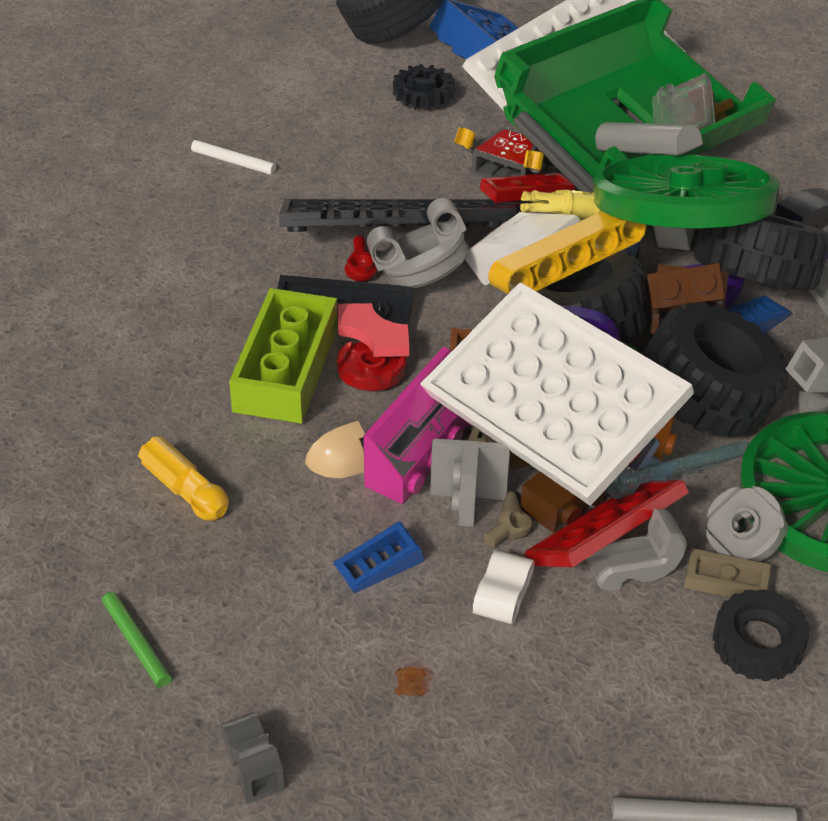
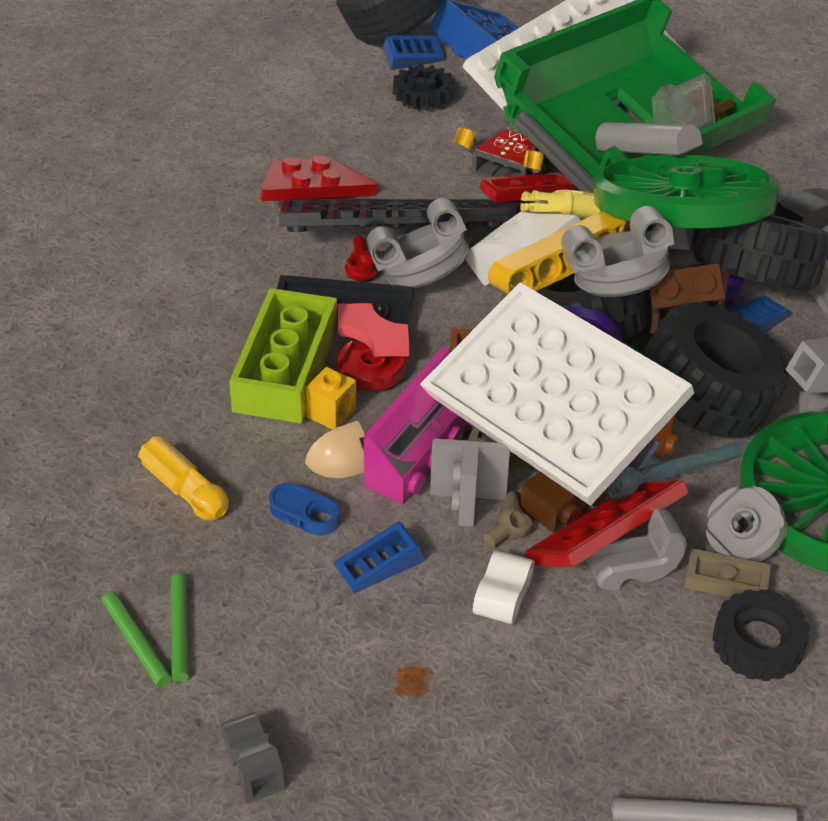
white bar [191,140,276,175] -> none
none -> bright green bar [171,574,189,681]
none -> red wing [260,156,377,202]
none -> blue piece [269,483,339,536]
none -> yellow brick [305,367,357,430]
none -> blue slope [383,35,444,70]
none -> light grey piece [561,206,674,297]

